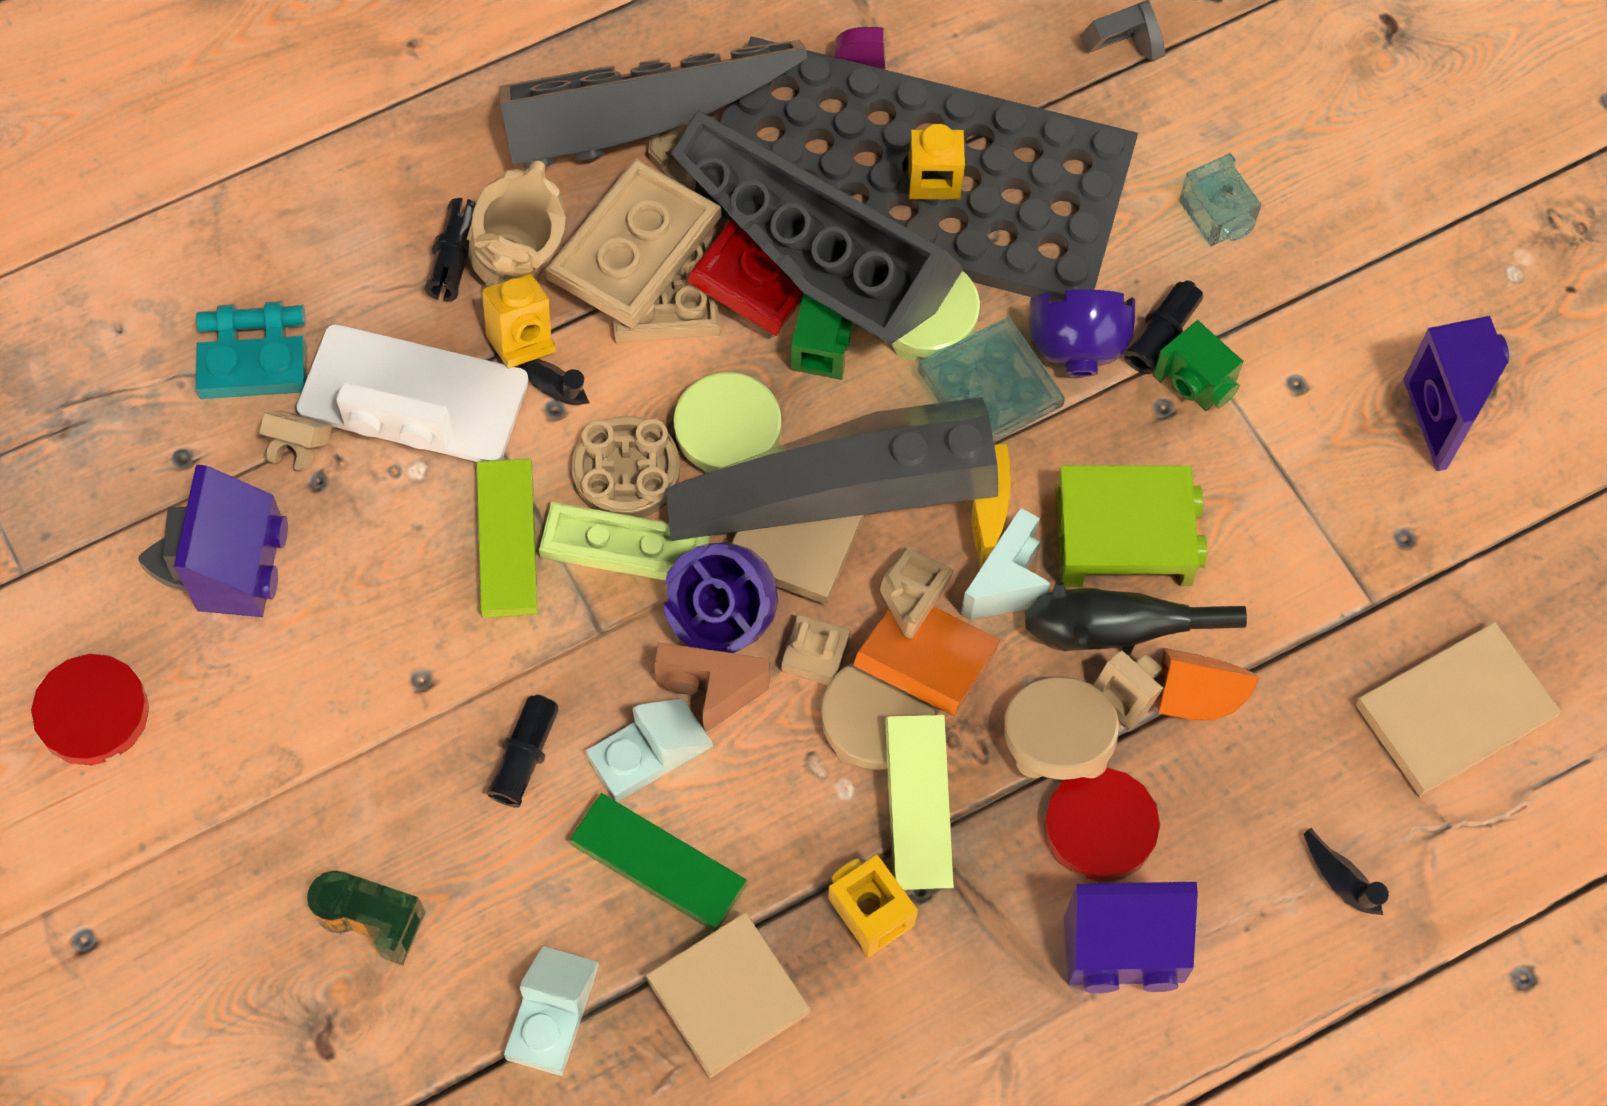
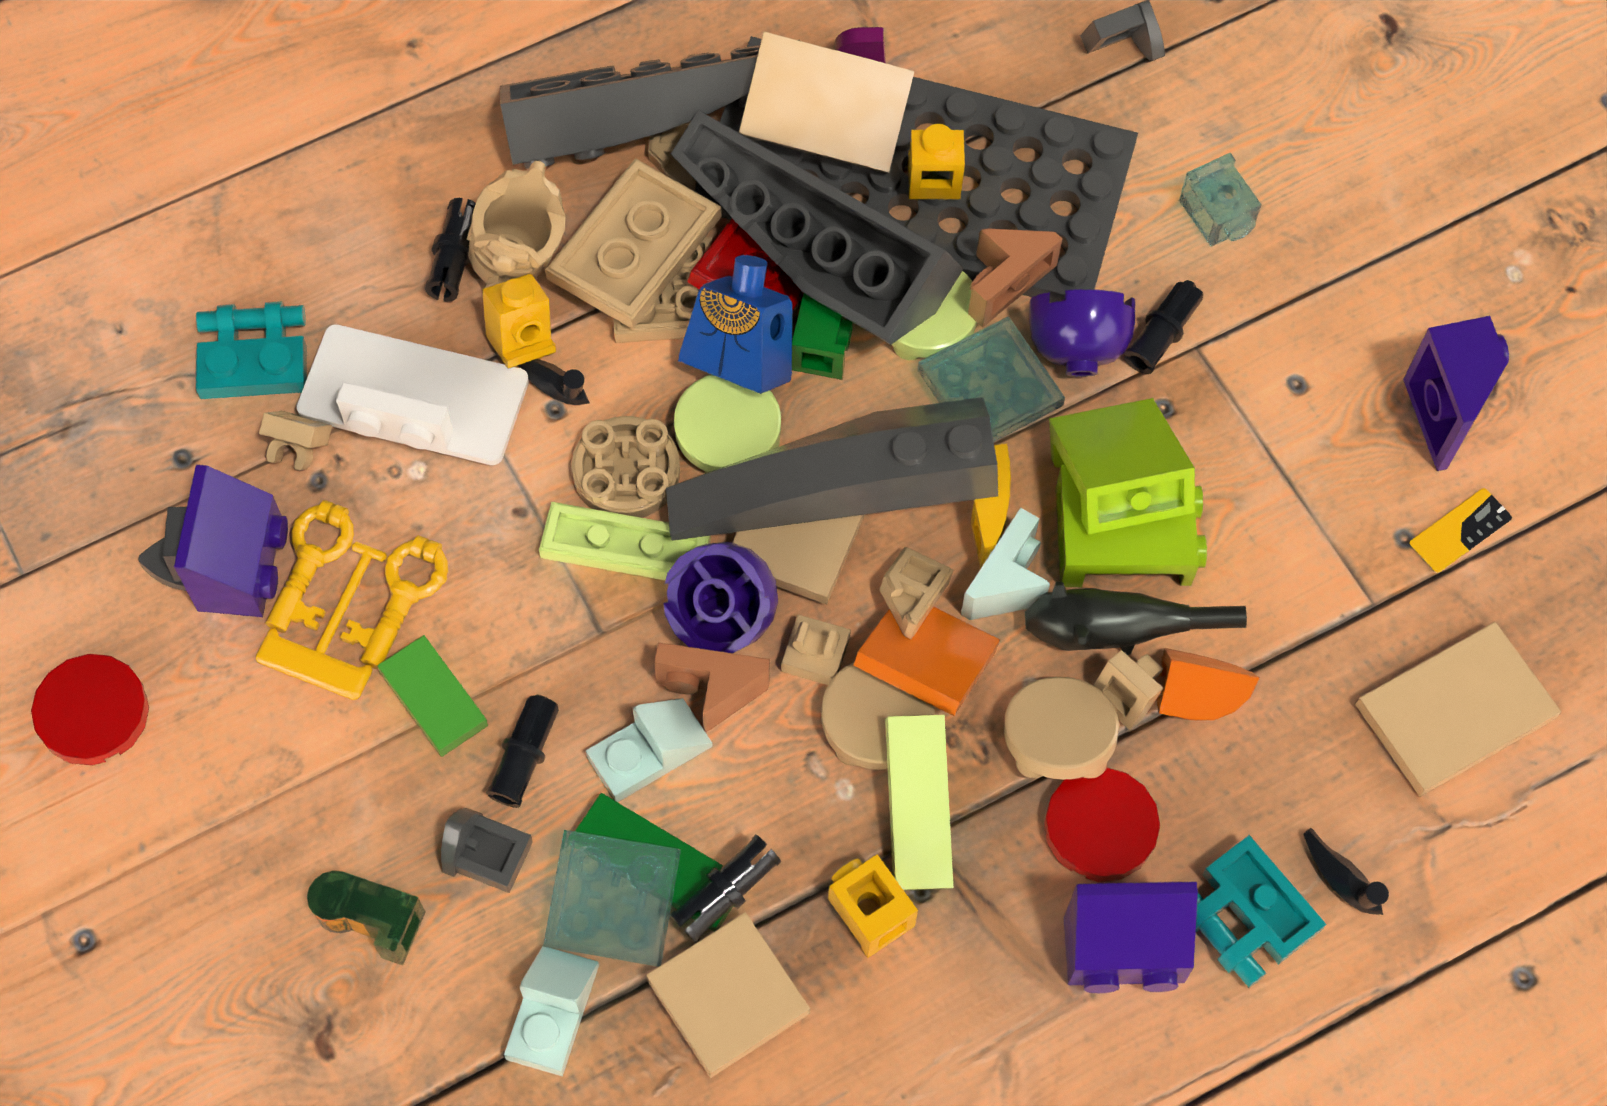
lime tile [477,458,538,618] -> none
green brick [1153,319,1244,411] -> none
none -> yellow piece [256,500,448,700]
none -> bright green tile [377,635,488,757]
none -> dark grey tile [441,808,533,893]
none -> clear light blue tile [543,830,681,966]
none -> black pin [670,834,781,943]
none -> blue torso [678,255,792,394]
none -> tan tile [738,31,914,173]
none -> nougat slope [968,229,1062,327]
none -> lime panel [1049,398,1195,534]
none -> teal plate [1196,835,1326,988]
none -> yellow sticker [1410,488,1512,573]

